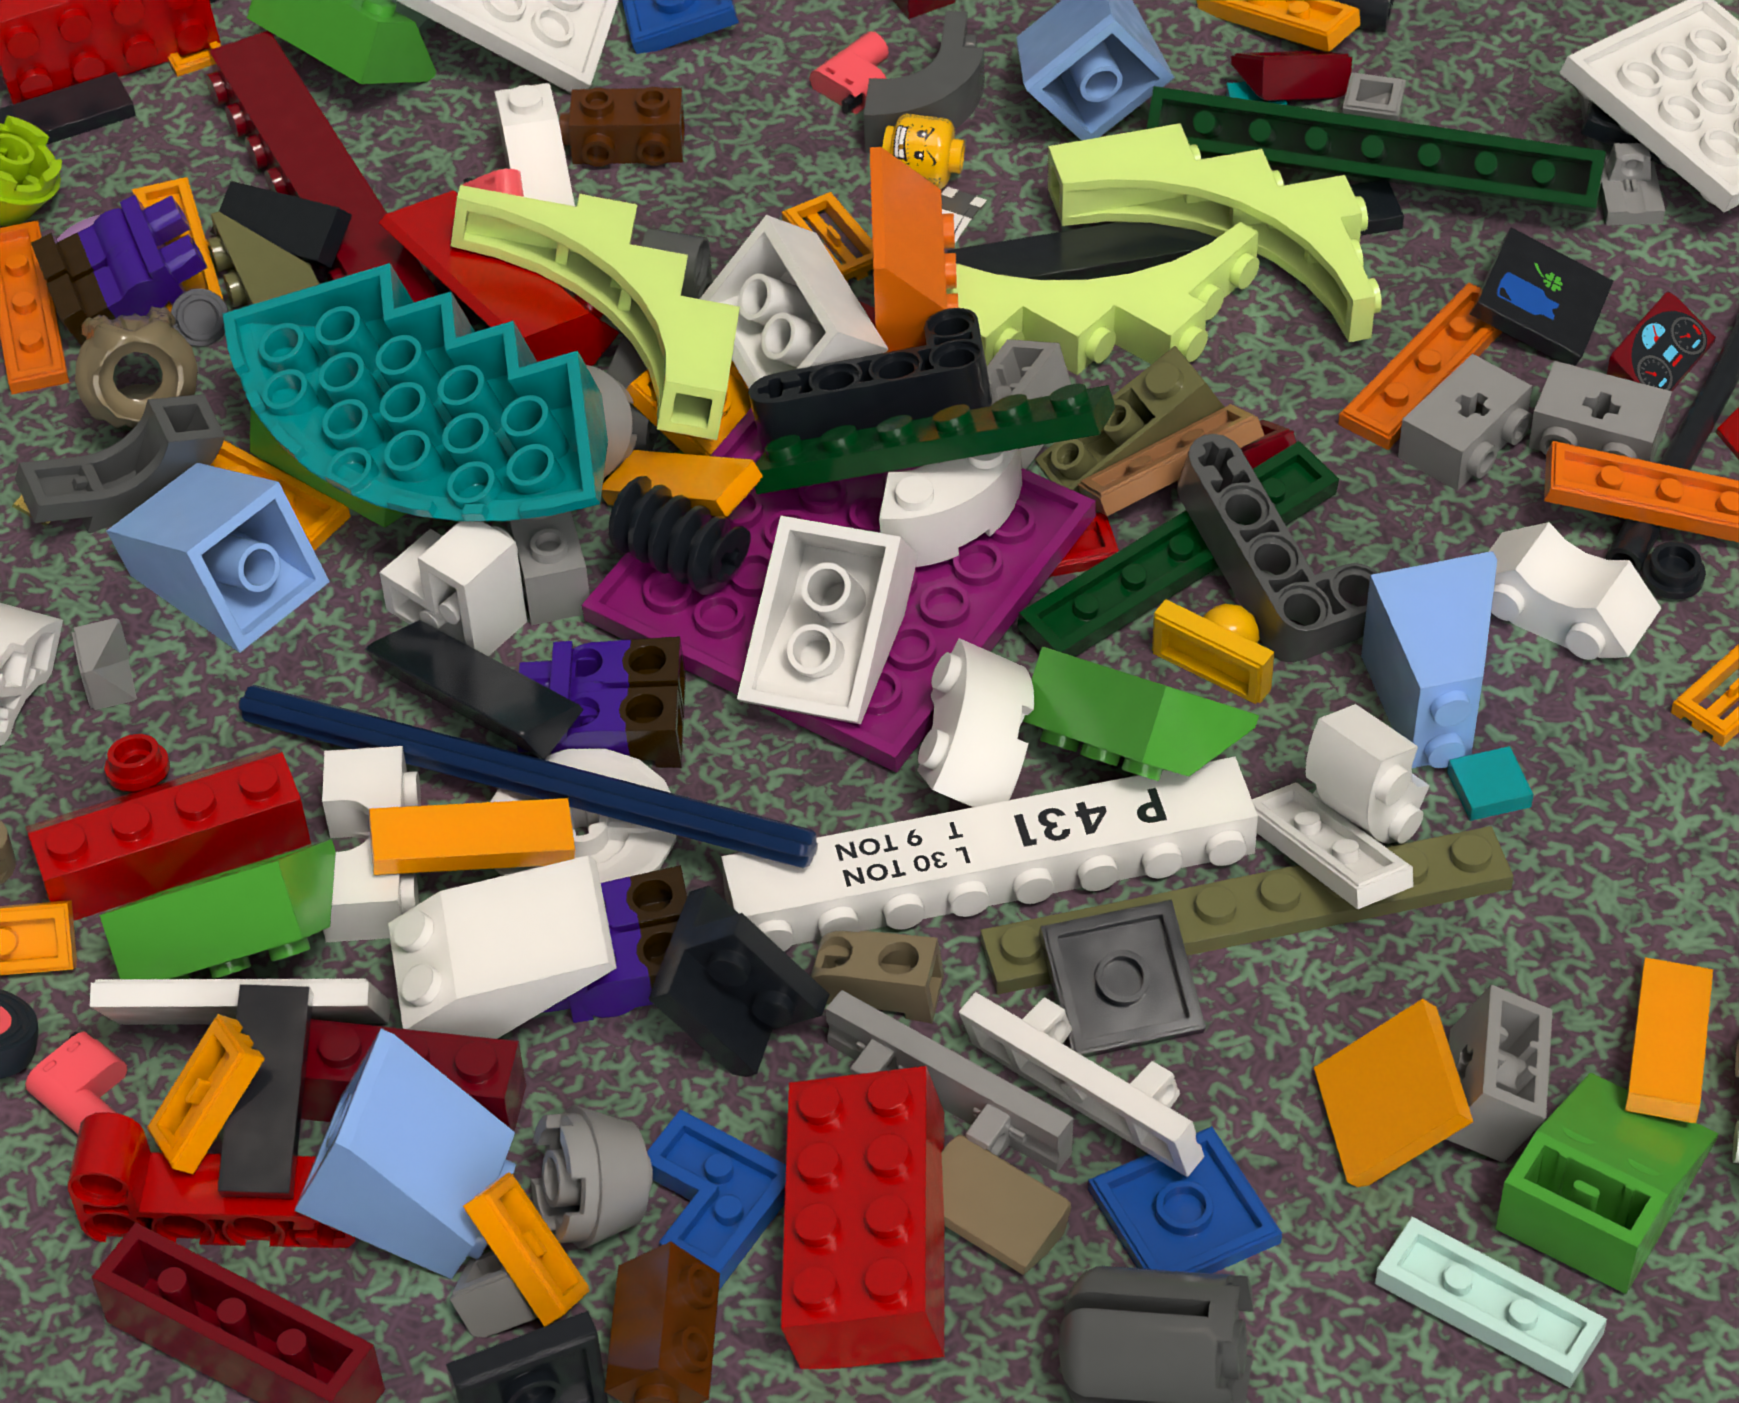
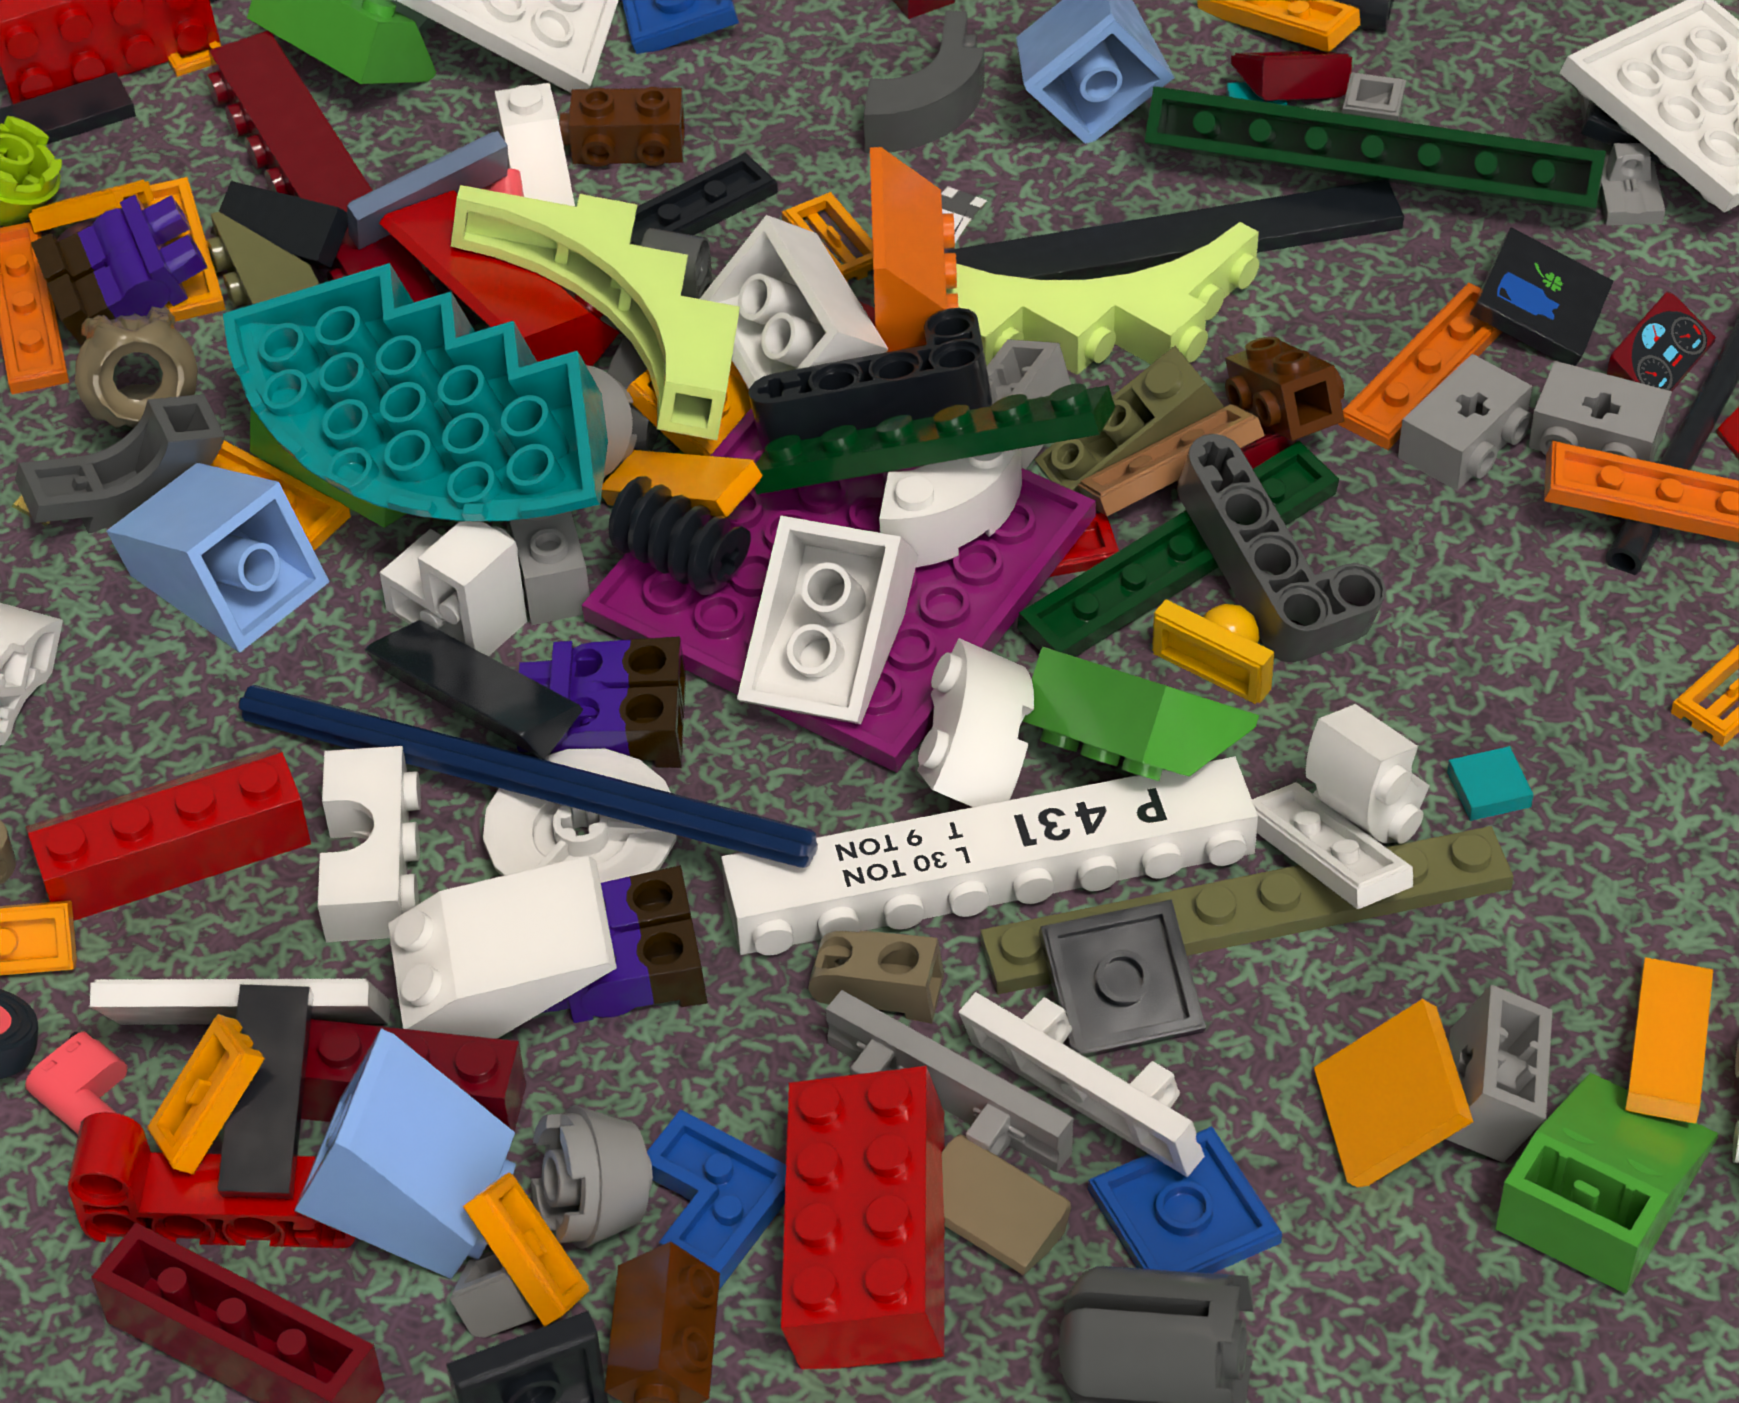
light grey slope [72,618,137,710] -> none
bright green slope [99,839,336,980] -> none
red plate [104,734,170,792] -> none
black plate [171,288,228,346] -> none
light orange tile [369,798,575,875] -> none
black bracket [648,886,830,1077] -> none
coral piece [809,31,889,114] -> none
yellow head [882,114,965,189] -> none
yellowish green arch [1048,123,1381,342] -> none
light blue slope [1361,551,1497,768] -> none
light aqua plate [1375,1217,1607,1388] -> none
white brick [1488,522,1661,660] -> none
black plate [1642,541,1706,599] -> none
none -> light orange tile [28,179,154,233]
none -> sand blue tile [347,131,508,250]
none -> black tile [631,152,778,246]
none -> reddish brown brick [1225,337,1345,441]

